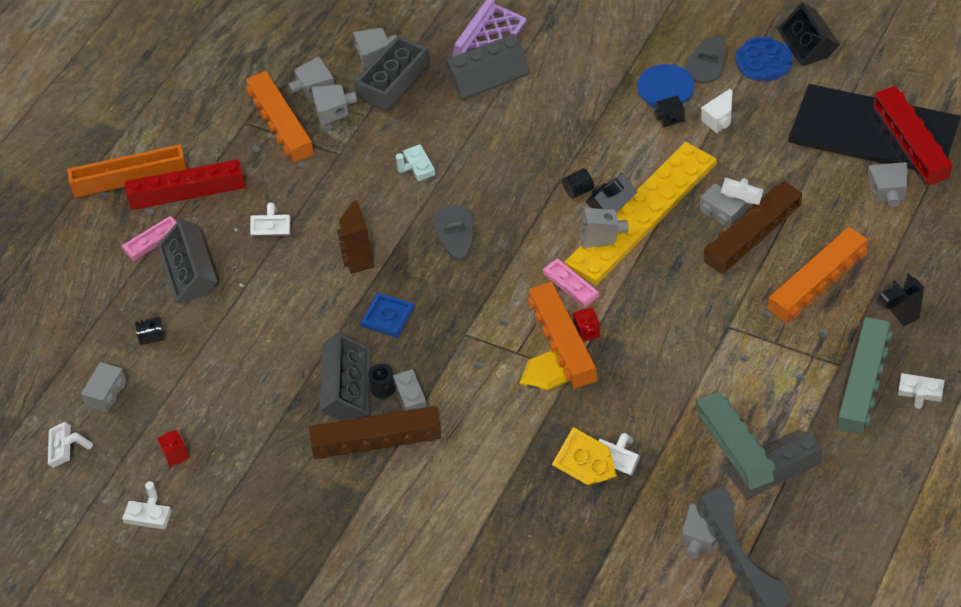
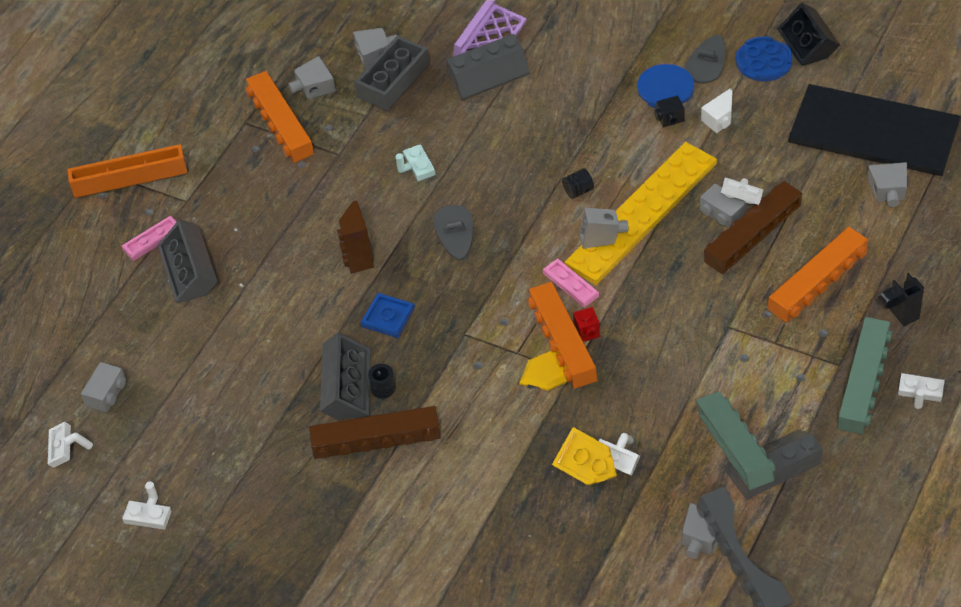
red brick [125,159,245,211] -> none
black piece [135,316,165,345] -> none
red brick [157,429,189,467] -> none
white plate [250,202,291,236] -> none
light grey torso [311,84,357,125] -> none
light grey brick [393,369,427,411] -> none
black piece [586,173,638,213] -> none
red brick [873,86,953,186] -> none

